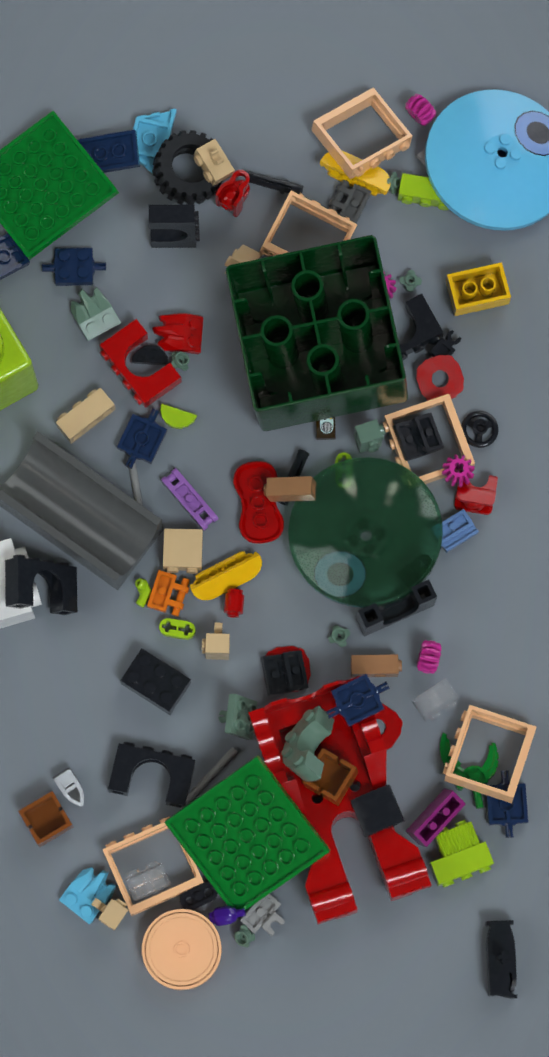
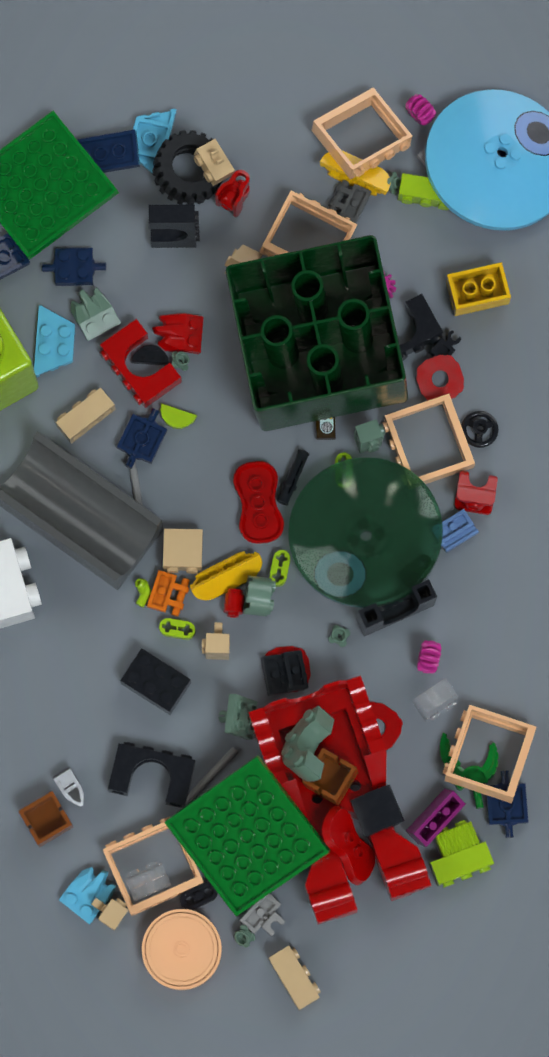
black arch [5,555,78,615] -> none
medium lavender plate [160,468,219,531] -> none
dark purple plant [209,906,246,926] -> none
black pin [249,171,304,194] -> none
medium nougat brick [264,476,316,502] -> none
dark blue plate [326,673,390,727] -> none
medium nougat brick [351,654,402,678] -> none
black slope [392,413,444,462] -> none
sand green plate [399,270,422,292] -> none
dark pink gear [442,454,475,487] -> none
black piece [485,920,517,999] -> none
none -> medium azure wing [34,306,76,377]
none -> sand green brick [243,576,276,617]
none -> tan brick [268,946,321,1010]
none -> lime beam [269,550,290,587]
none -> red plate [322,805,375,885]

